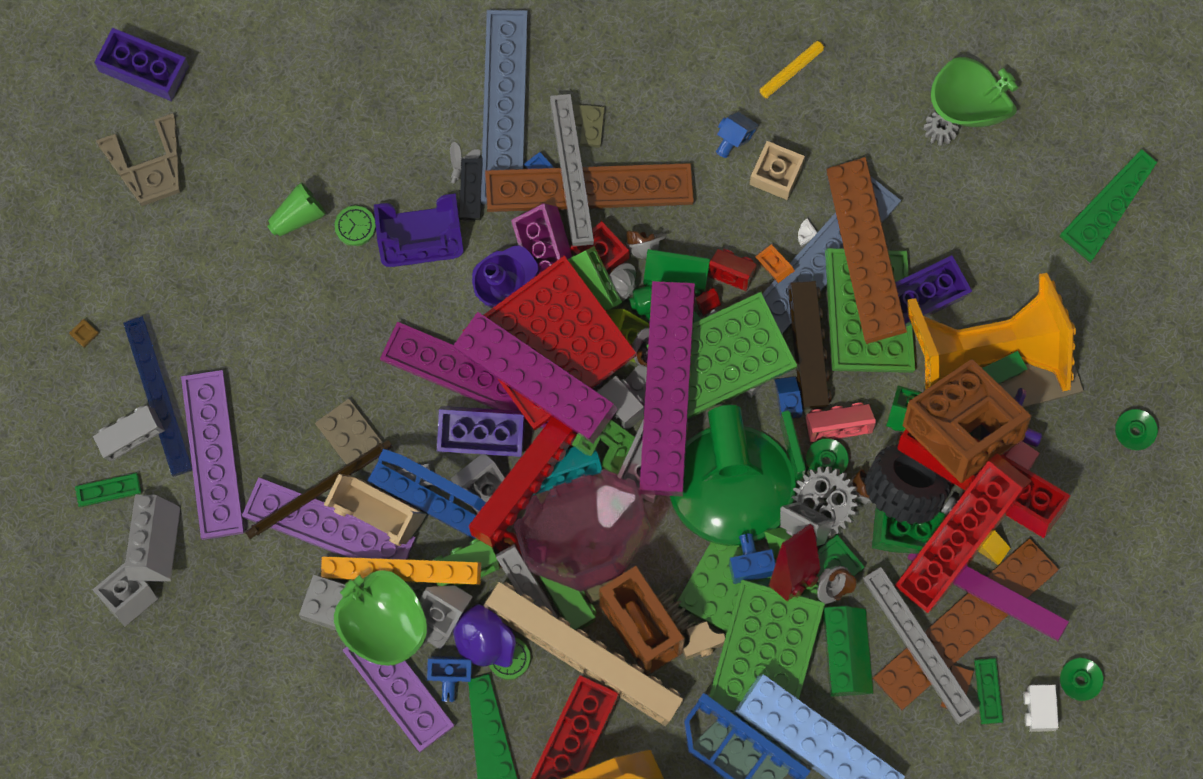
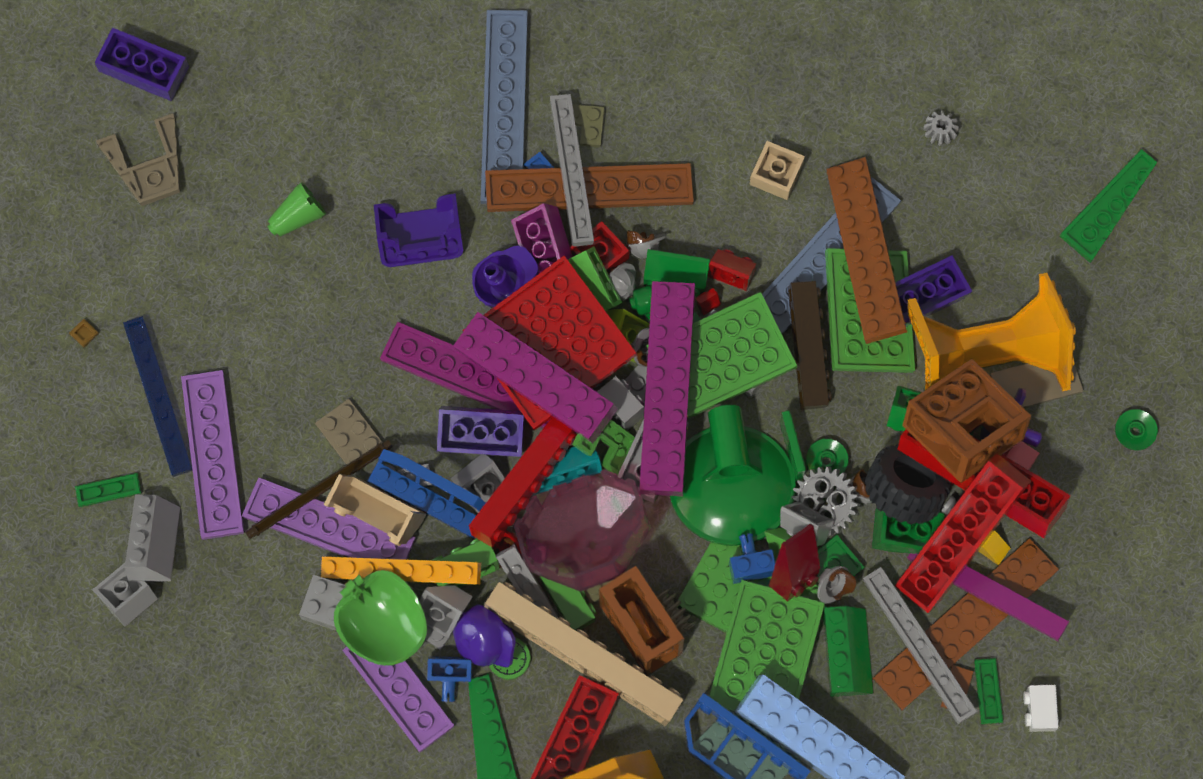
light grey brick [93,405,165,461] -> none
bright green tile [334,206,376,246] -> none
light grey piece [450,142,480,184] -> none
black plate [459,158,482,220] -> none
tan brick [683,621,725,660] -> none
blue brick [716,112,759,158] -> none
orange plate [755,244,795,283] -> none
yellow axle [760,41,824,98] -> none
blue slope [775,377,803,418] -> none
white tile [798,219,817,247] -> none
coral slope [806,403,876,443] -> none
bright green piece [931,57,1018,127] -> none
green tile [982,351,1027,384] -> none
green dish [1060,658,1103,701] -> none

